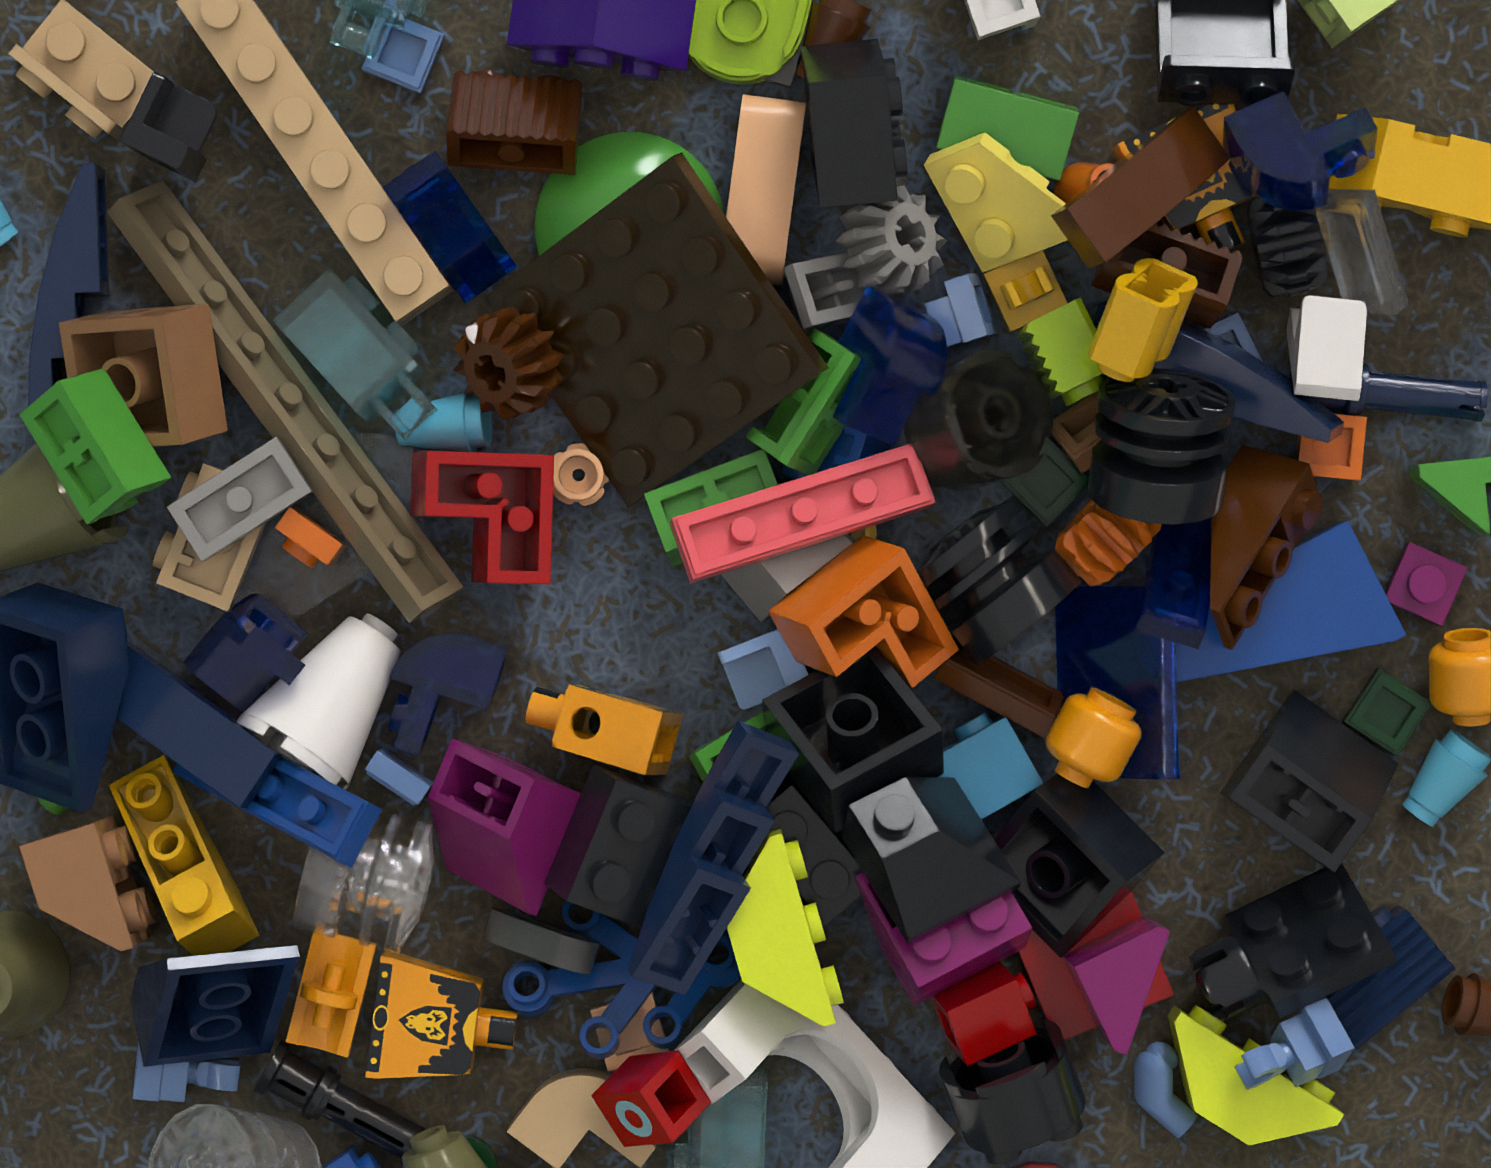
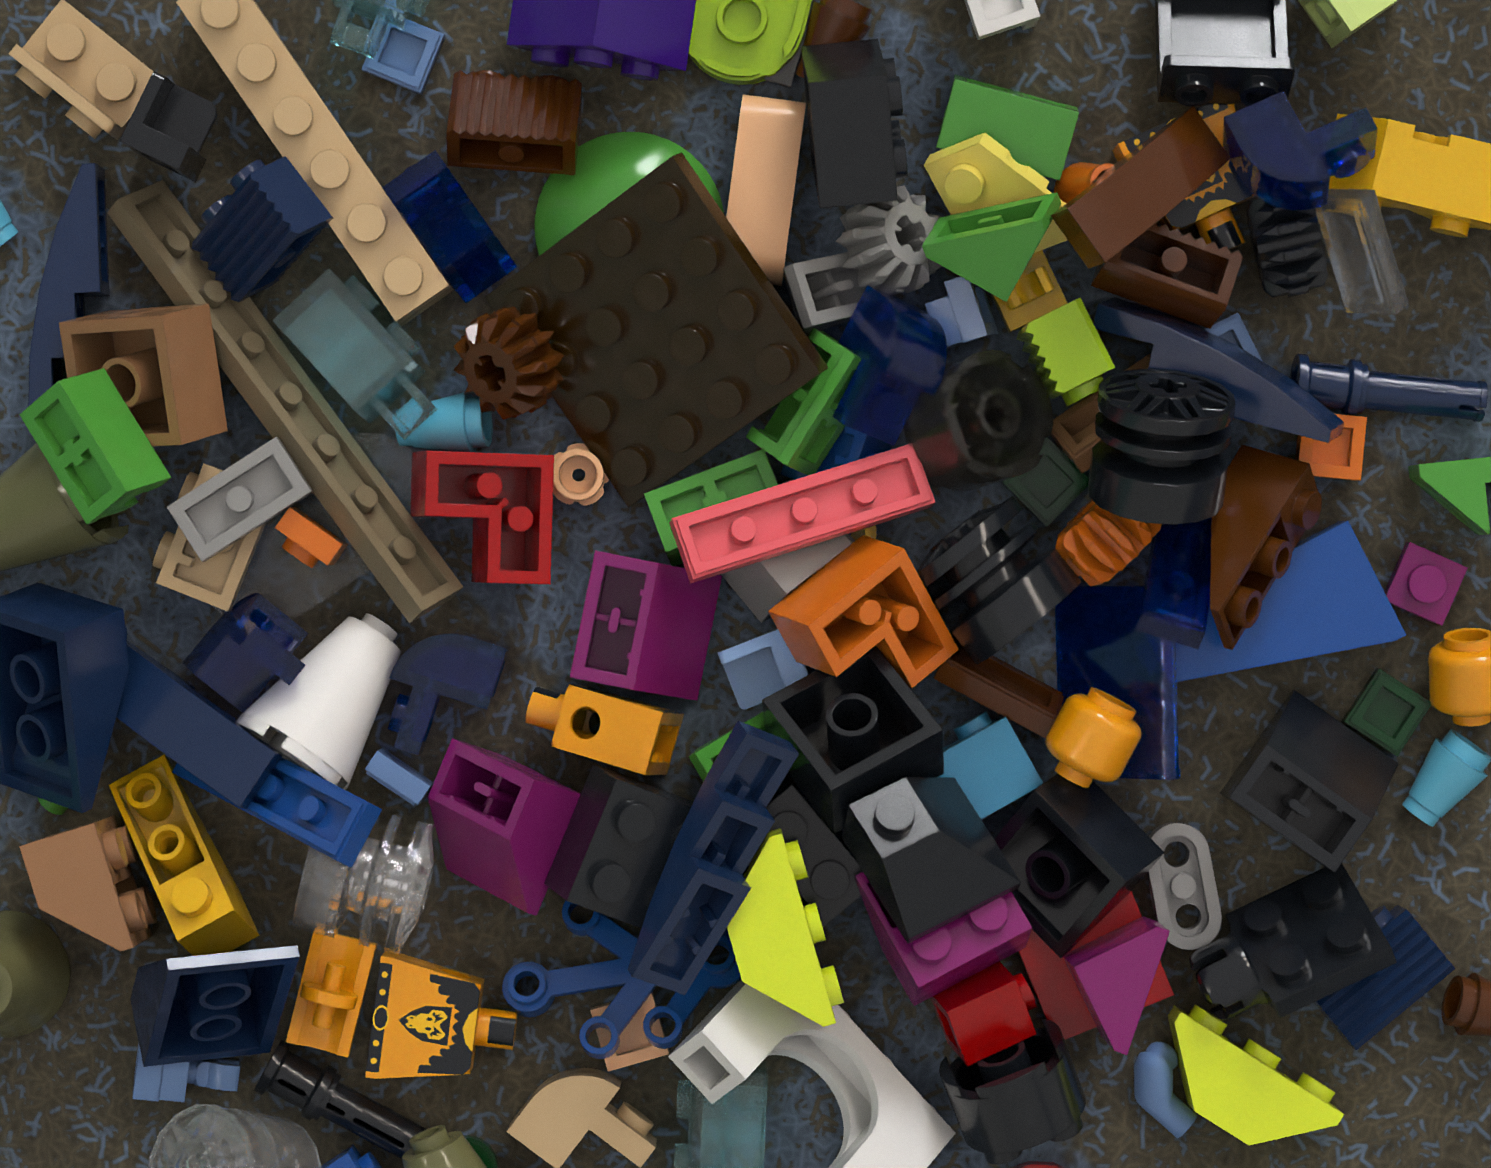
dark grey beam [483,907,600,974] -> none
red brick [591,1050,711,1147] -> none
yellow brick [1088,258,1198,382] -> none
medium blue piece [1235,997,1355,1090] -> none
white slope [1287,295,1367,401] -> none
none -> dark blue brick [192,156,334,302]
none -> magenta slope [570,550,722,701]
none -> bright green slope [922,192,1061,302]
none -> light grey plate [1147,822,1222,950]

